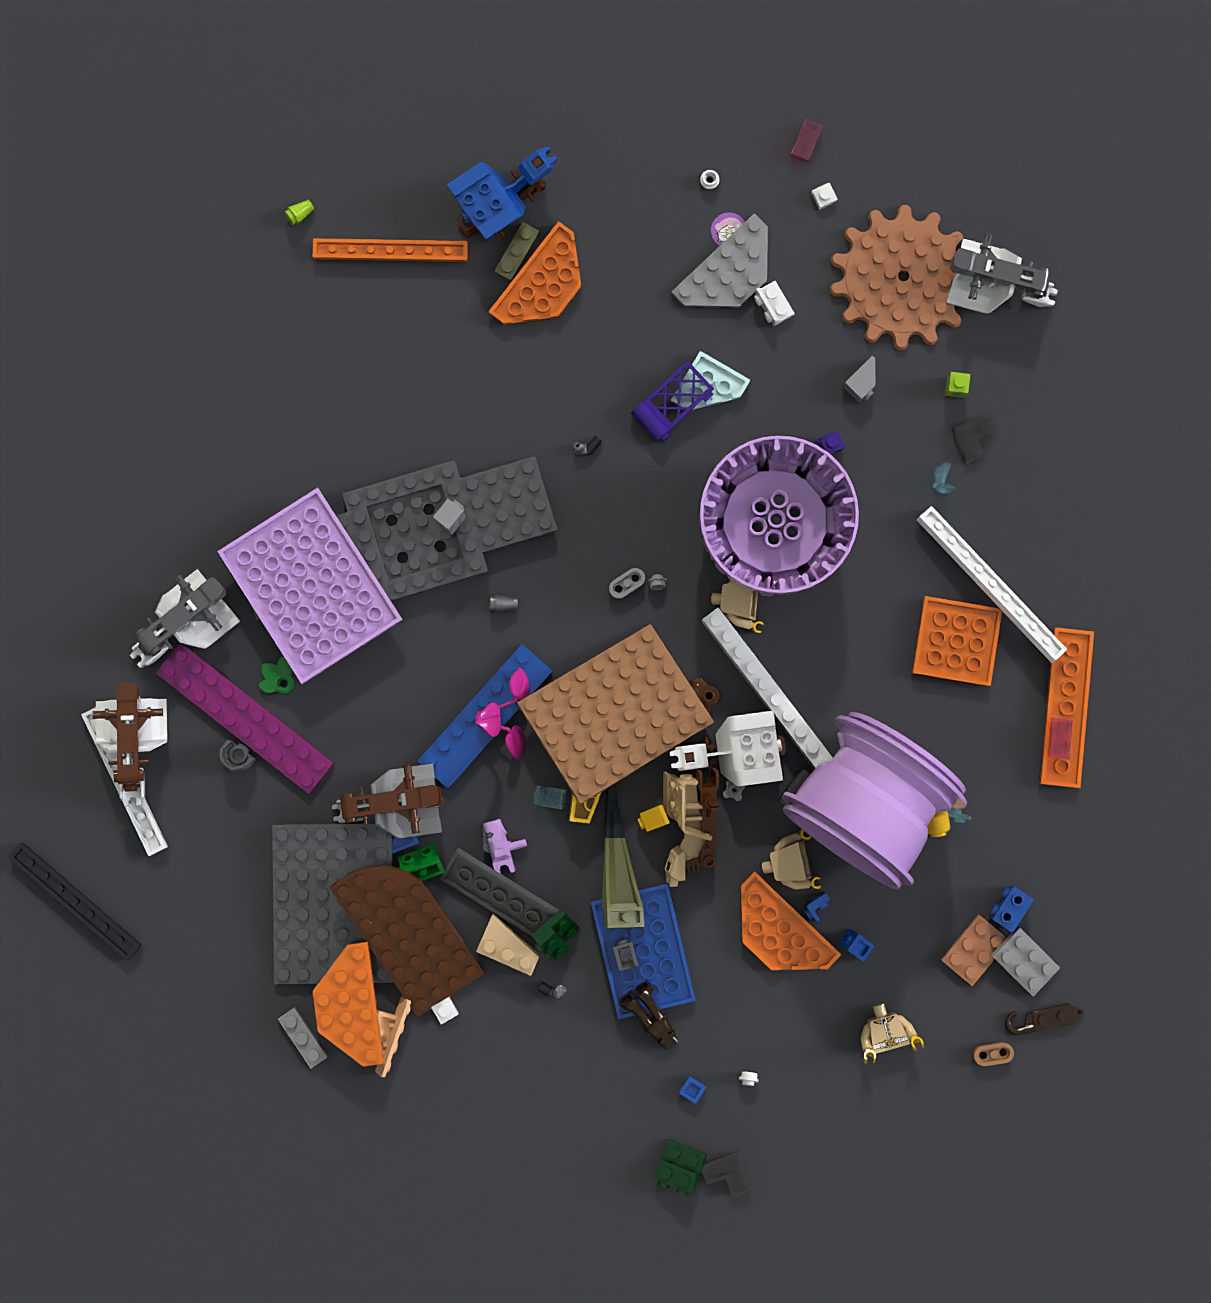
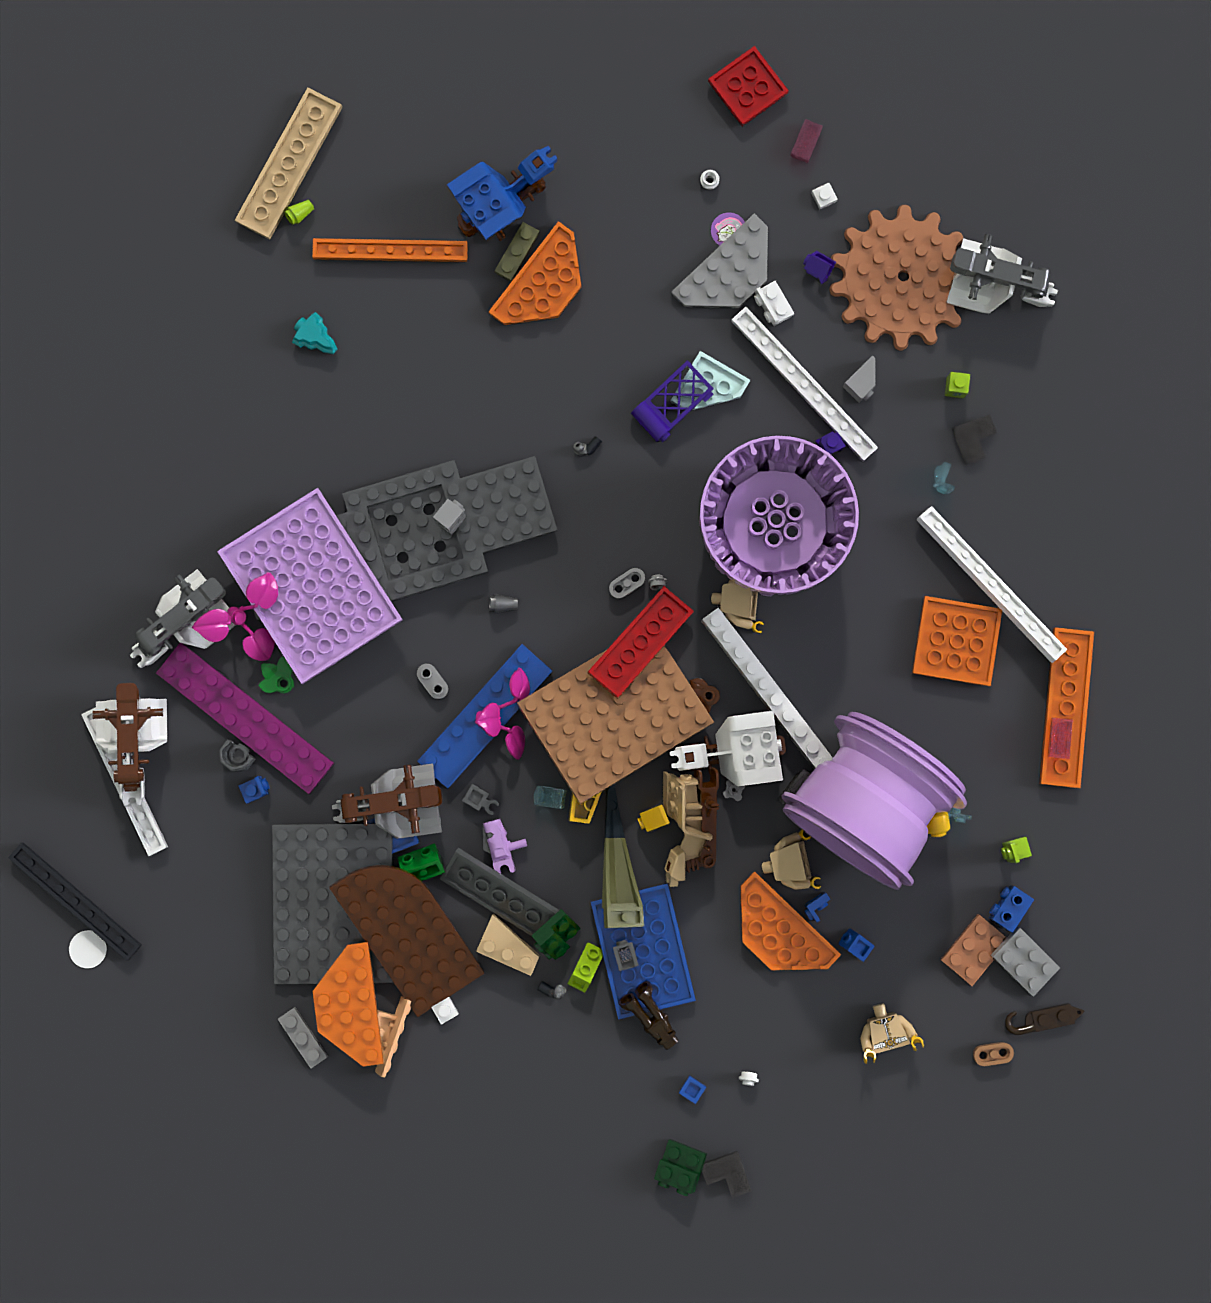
none -> white sticker [69,930,107,968]
none -> dark pink plant [192,572,278,661]
none -> tan plate [235,88,343,240]
none -> blue bracket [239,776,270,804]
none -> teal rock [292,312,338,354]
none -> light grey plate [417,664,449,699]
none -> dark grey plate [462,784,499,815]
none -> lime bracket [567,943,603,993]
none -> red plate [588,586,694,699]
none -> red plate [708,46,789,126]
none -> white plate [731,307,878,462]
none -> dark purple window [803,251,836,284]
none -> lime bracket [1001,837,1032,863]

